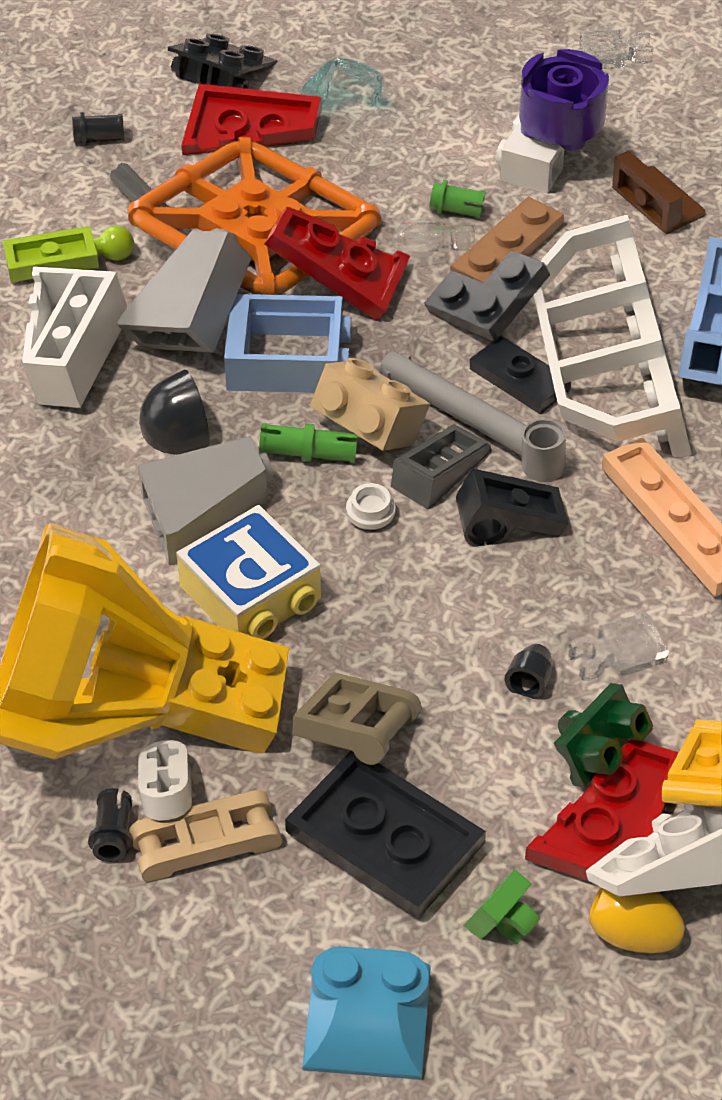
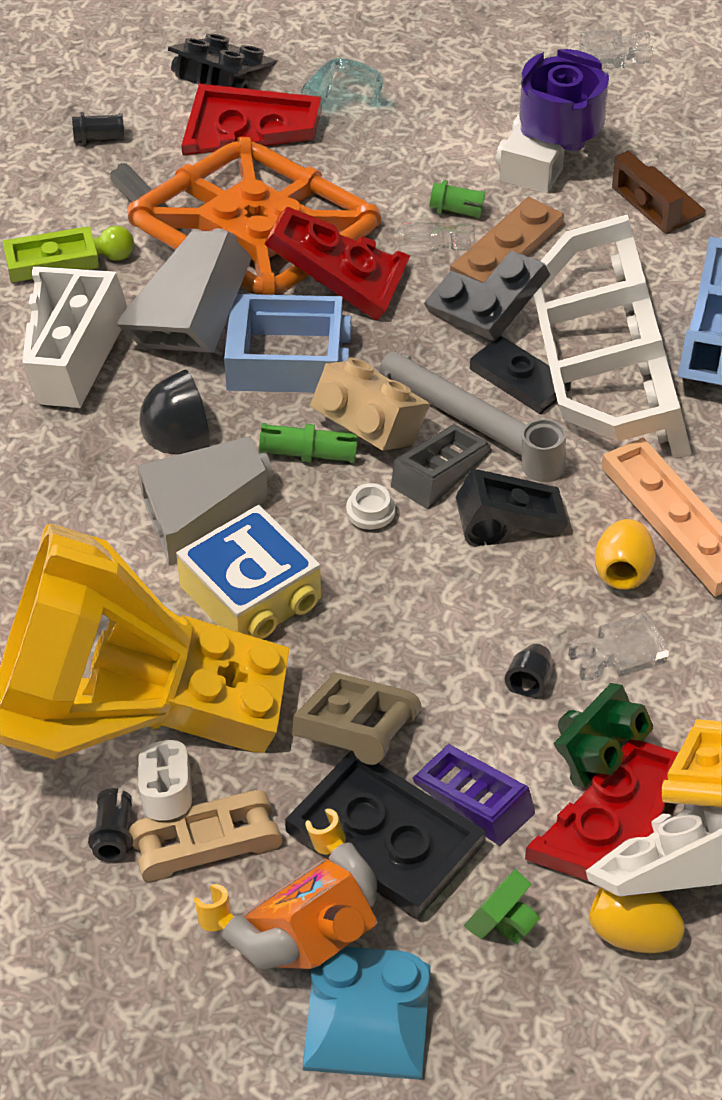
none -> torso [194,809,377,969]
none -> dark purple slope [413,743,535,846]
none -> yellow animal [594,519,655,590]

